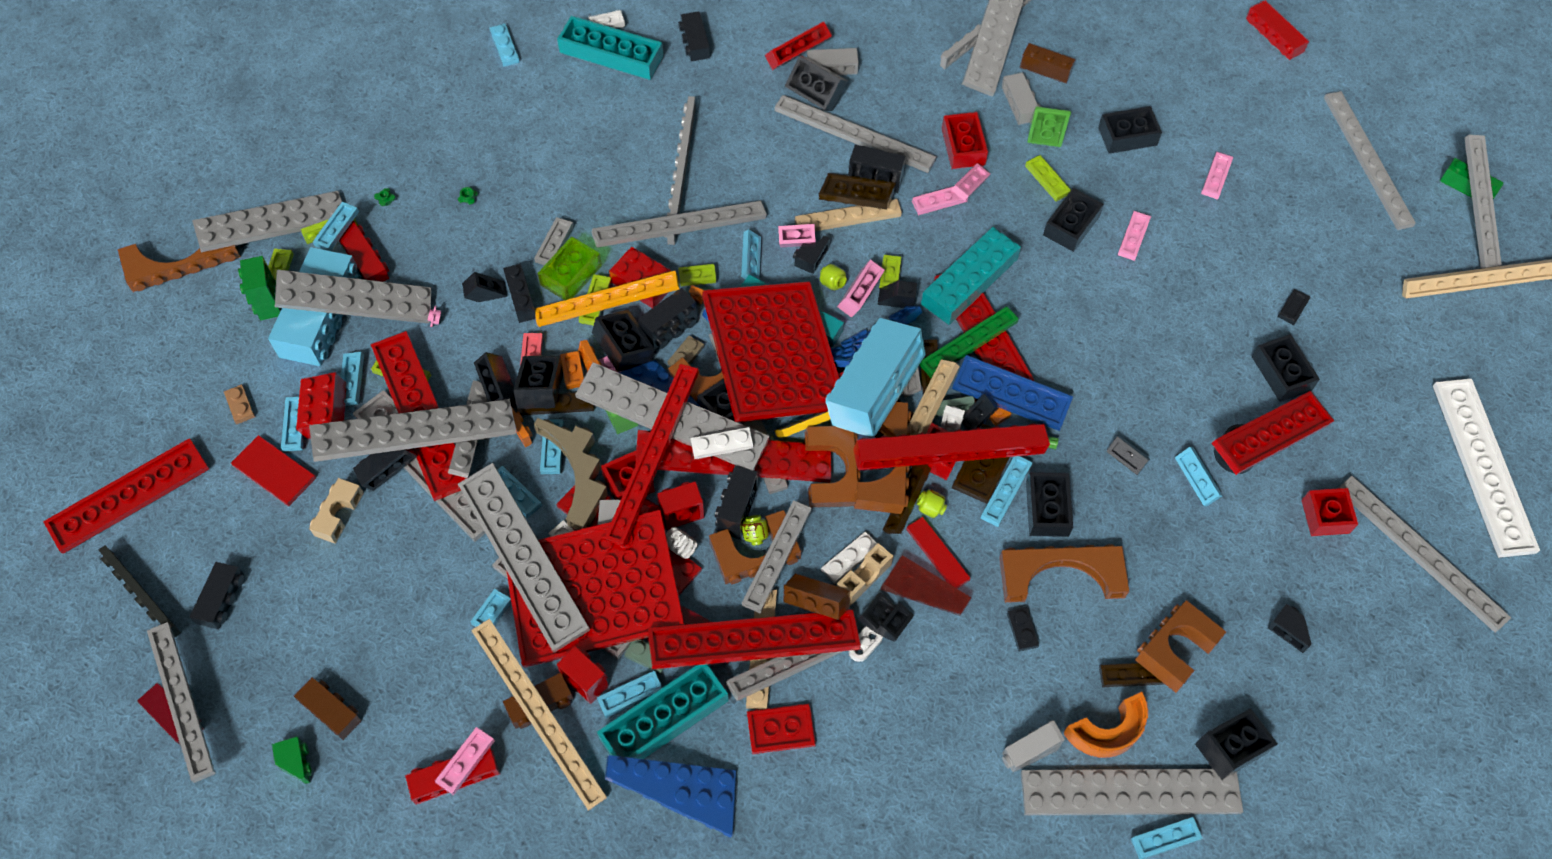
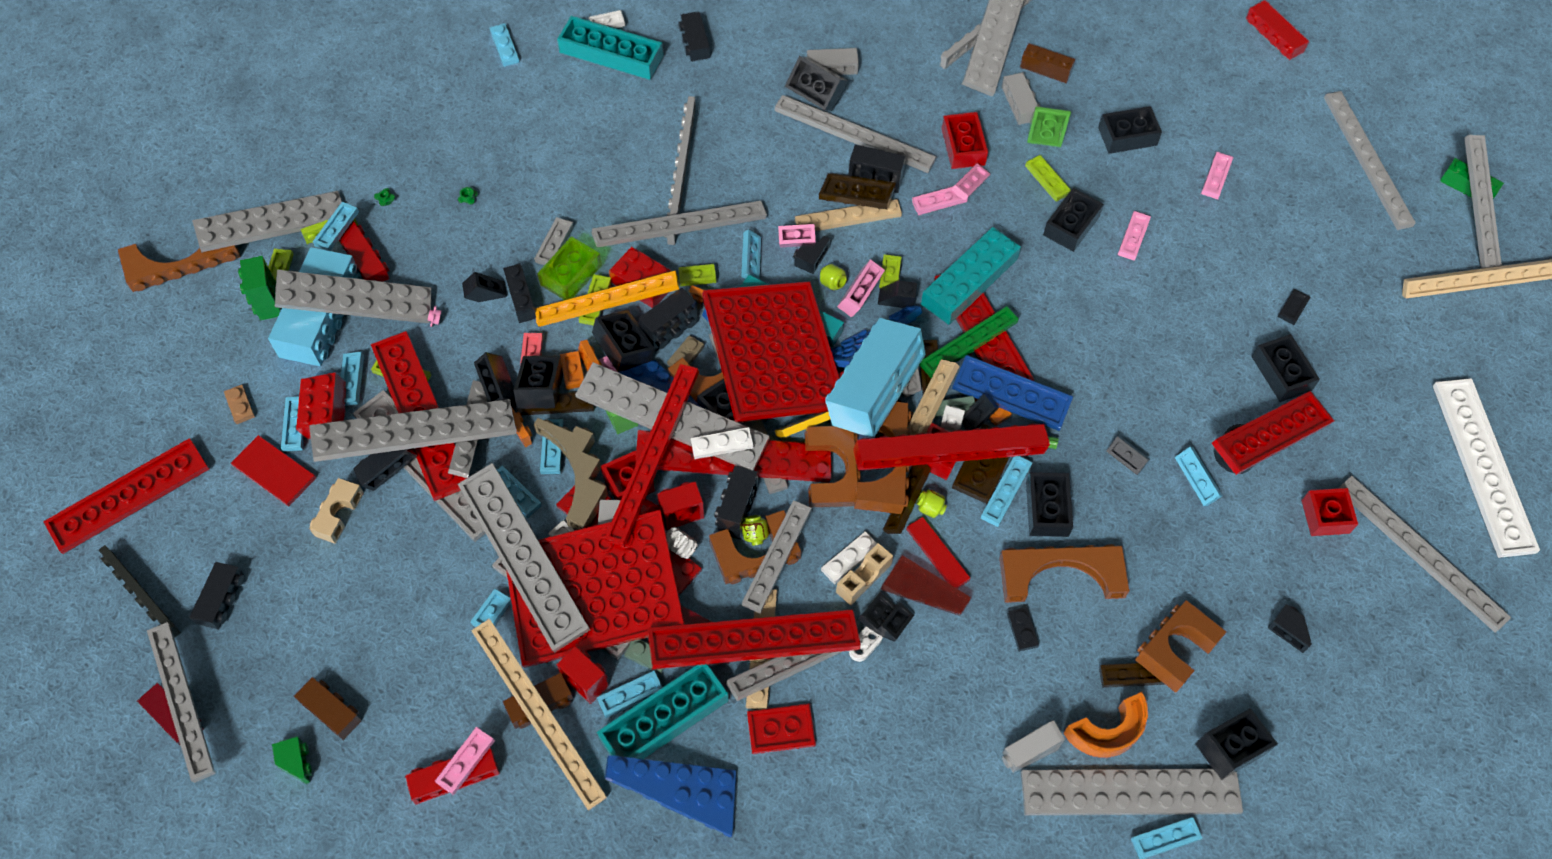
red brick [764,21,832,70] -> none
reddish brown brick [783,574,850,620] -> none

